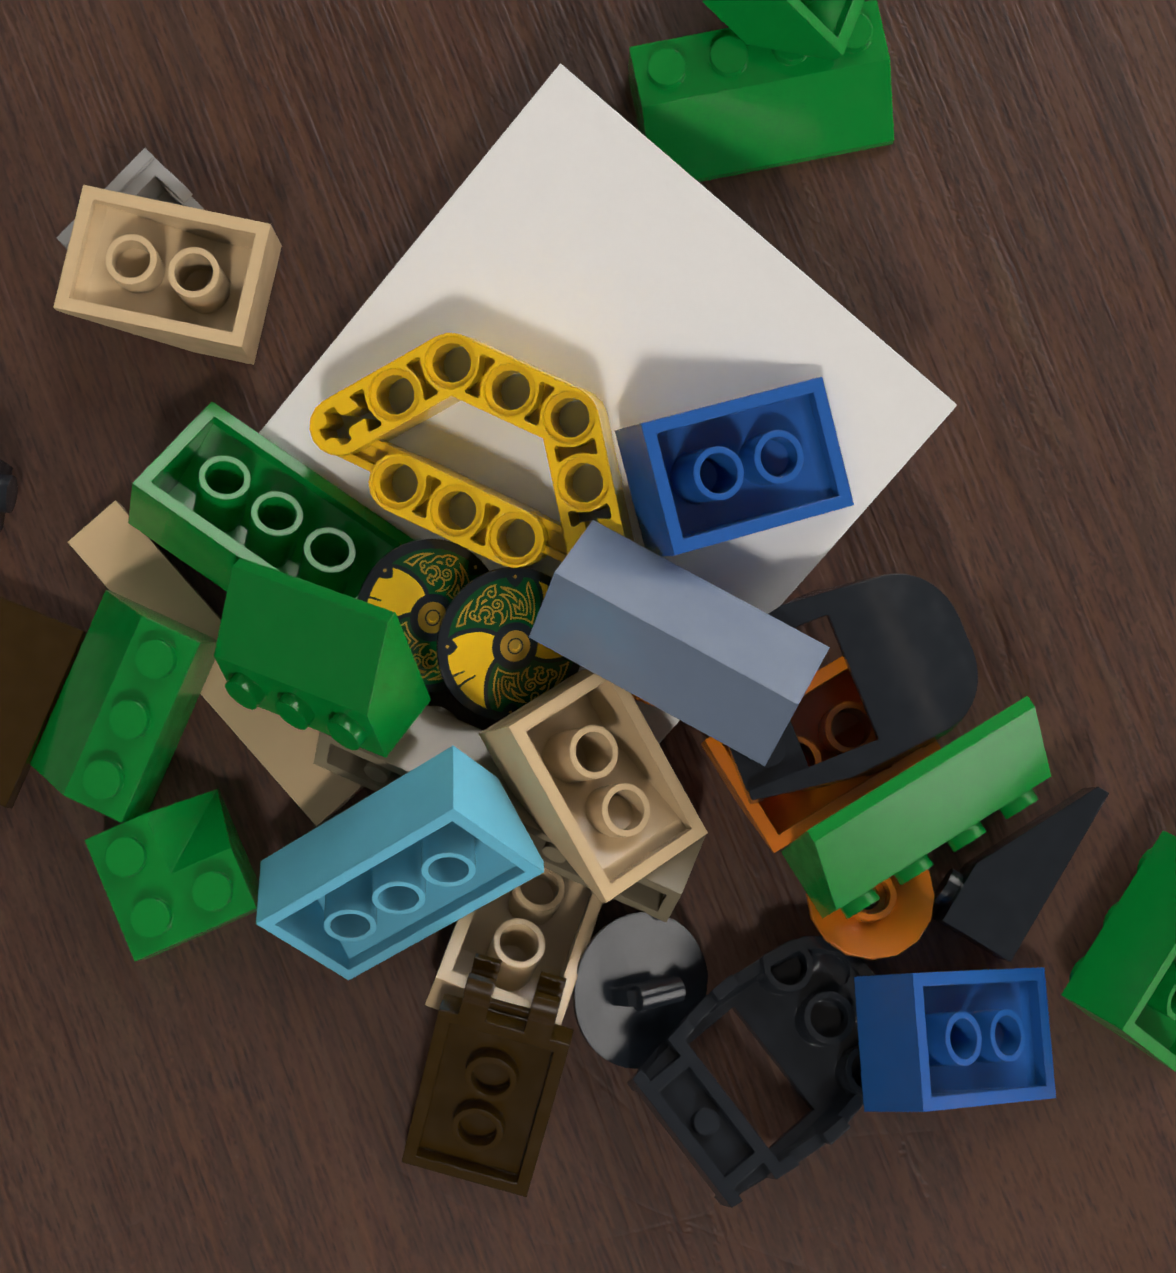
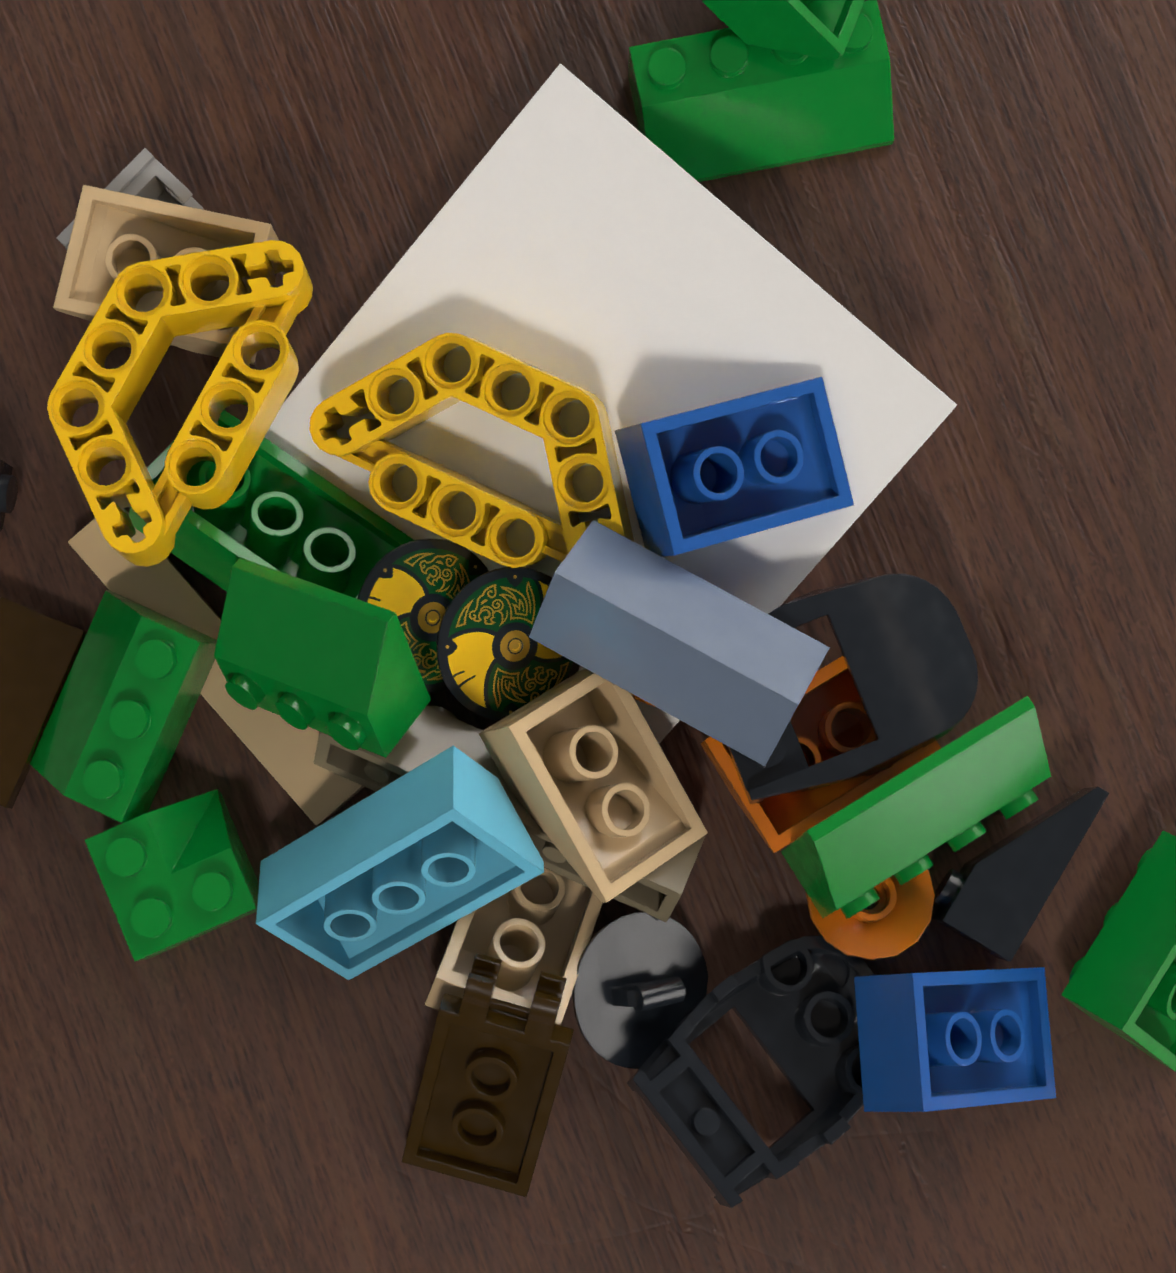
none -> yellow piece [47,240,313,567]

